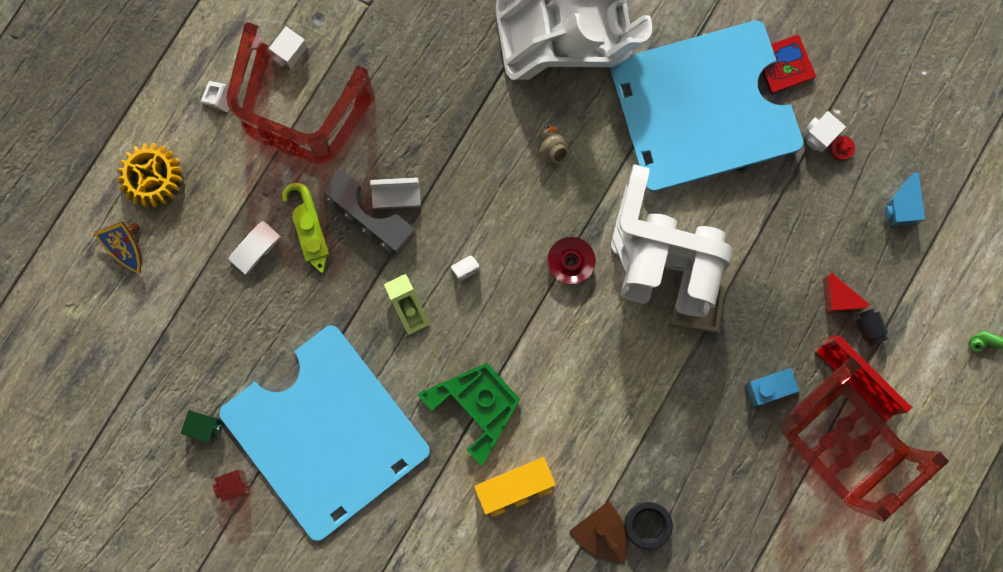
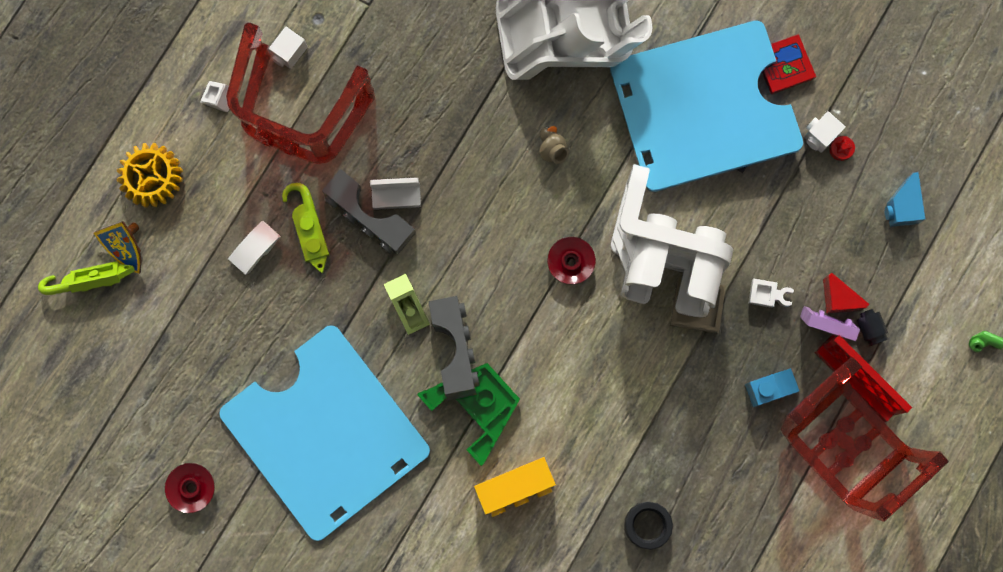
dark green brick [180,410,223,443] -> none
clear red brick [213,470,251,502] -> none
white slope [451,256,480,282] -> none
reddish brown shield [570,501,627,562] -> none
none -> lime plate [38,261,135,295]
none -> dark red dish [165,463,215,513]
none -> dark grey arch [428,296,480,401]
none -> white plate [748,279,794,308]
none -> lavender container [800,306,860,341]

